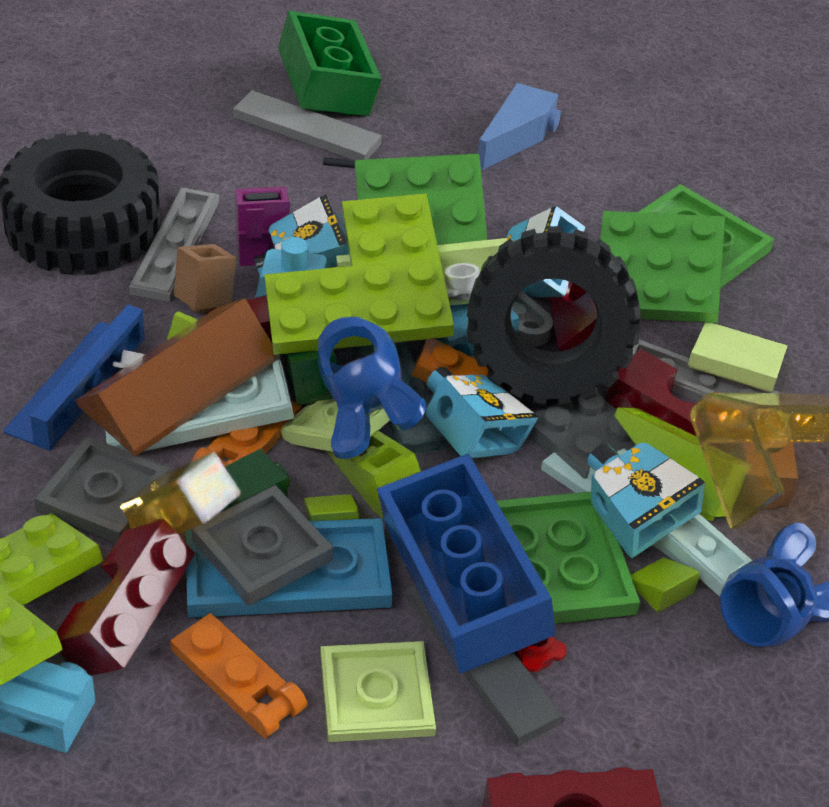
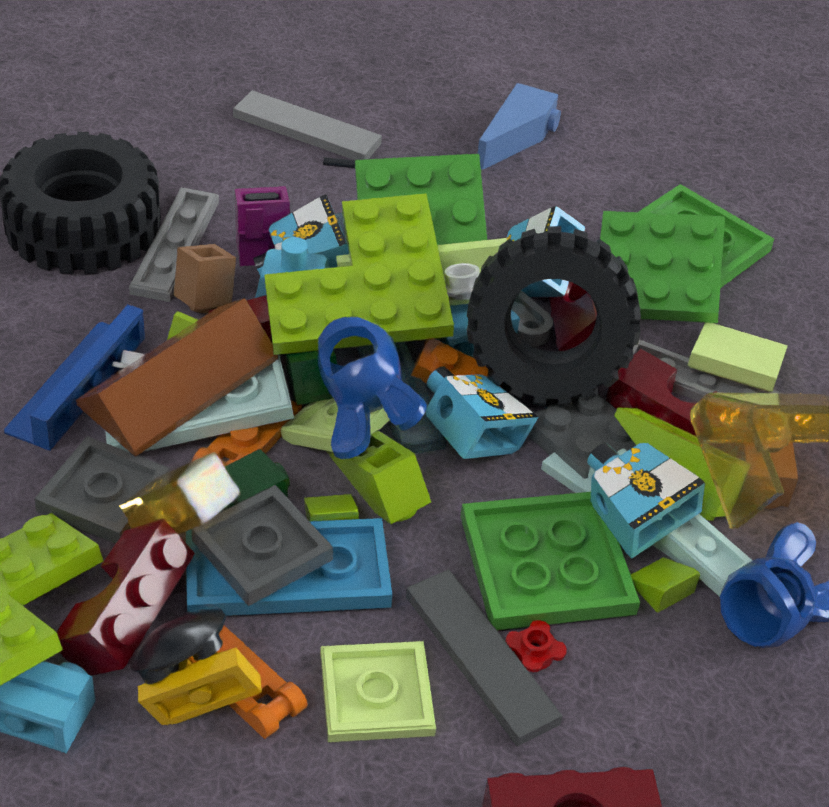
green brick [278,10,382,116] -> none
blue brick [377,453,556,674] -> none
none -> black dish [128,607,226,684]
none -> yellow plate [138,647,262,725]

